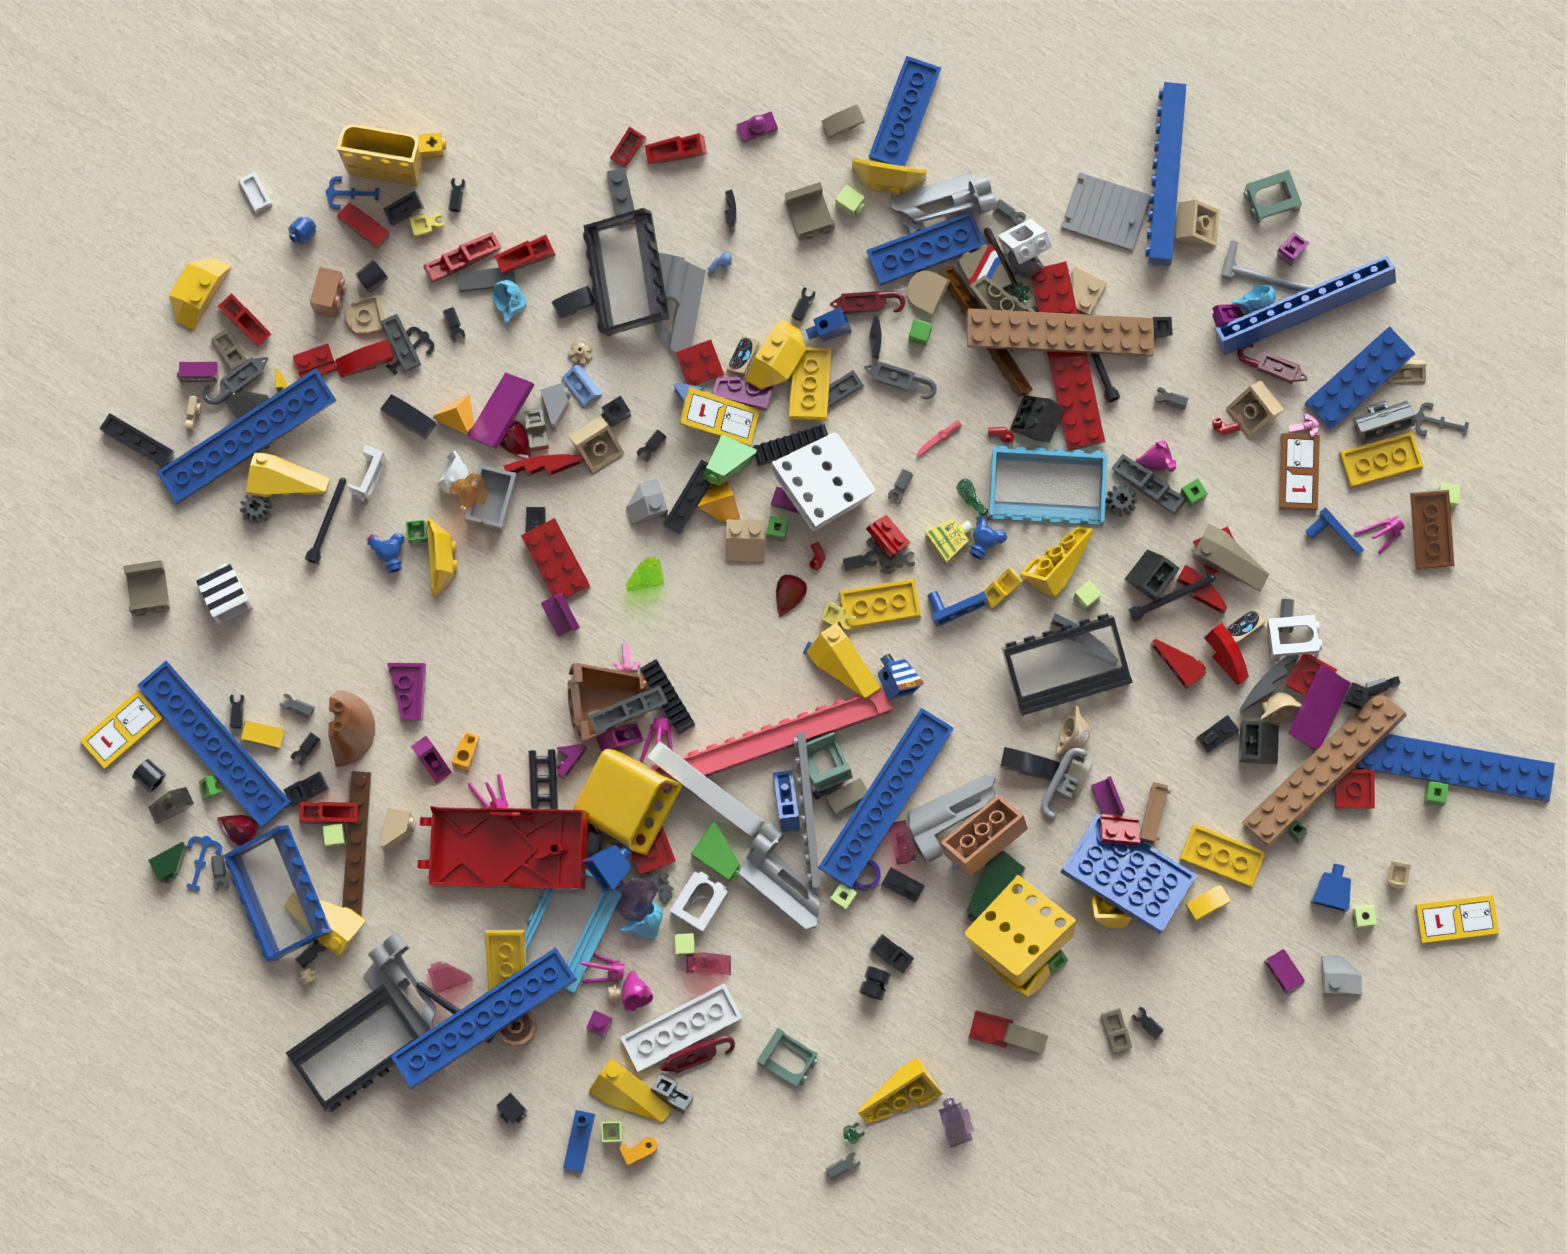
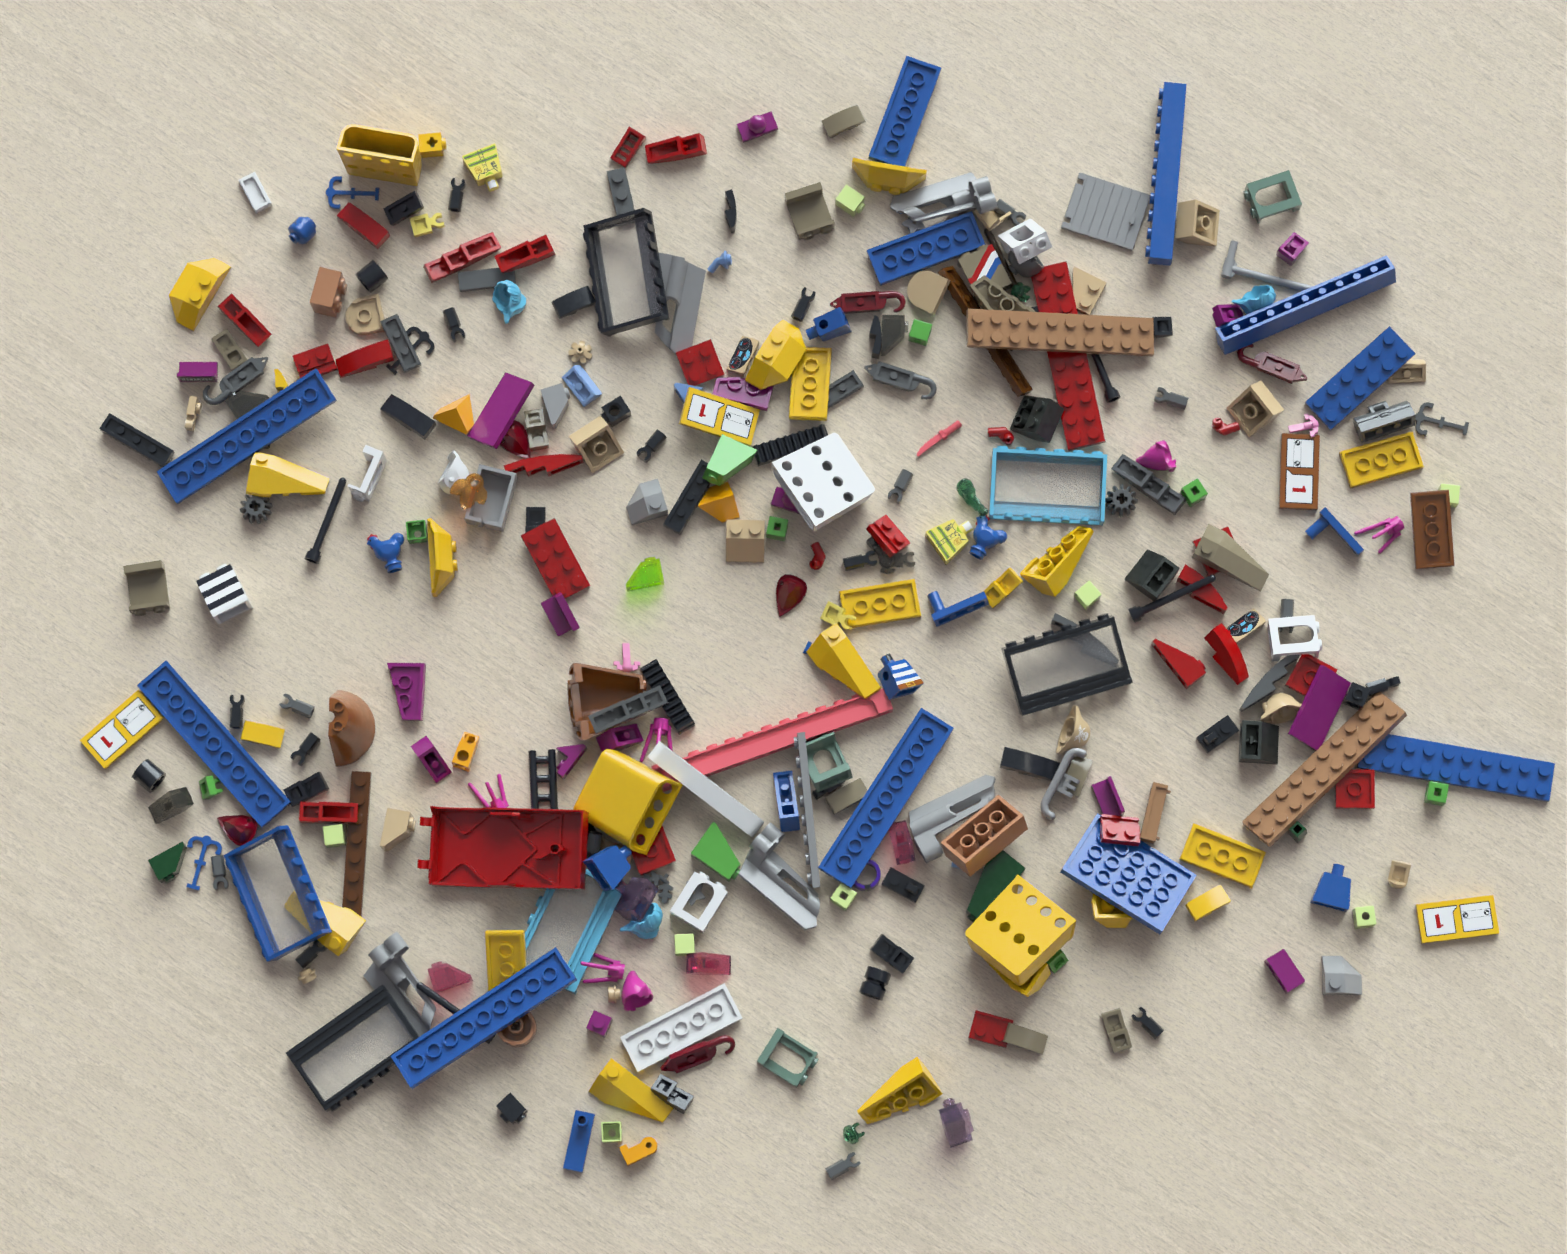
none -> light yellow torso [462,143,503,192]
none -> clear smoke slope [881,315,908,356]
none -> tan bracket [974,209,1012,232]

